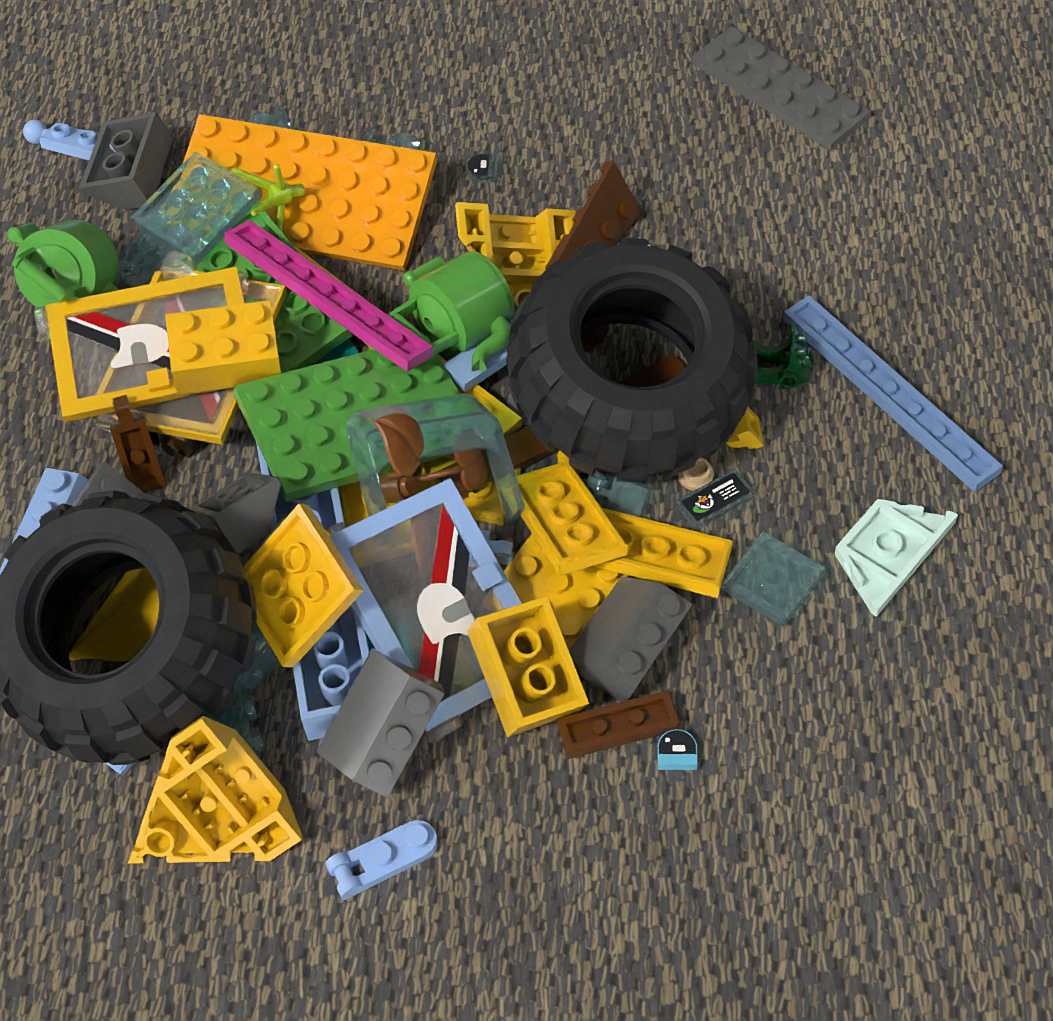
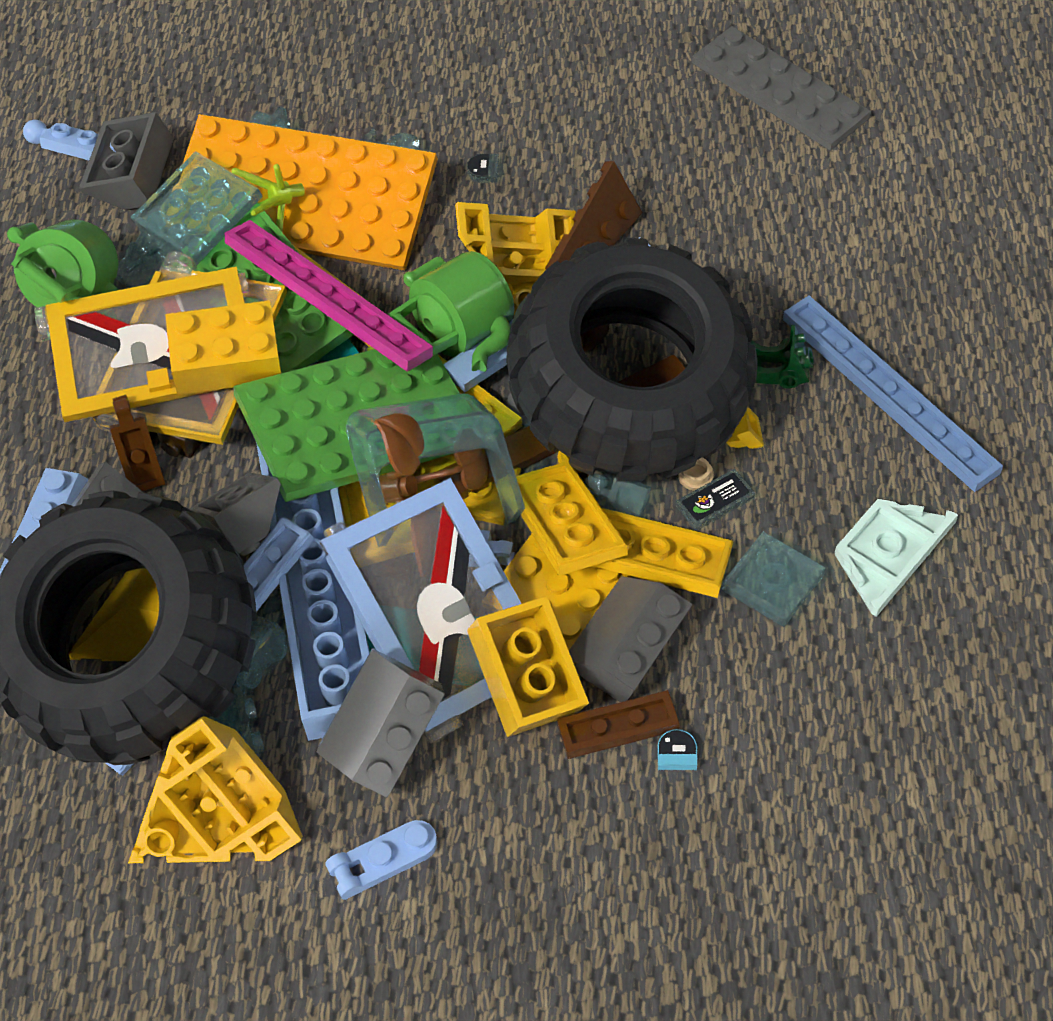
yellow plate [244,504,364,668] -> none

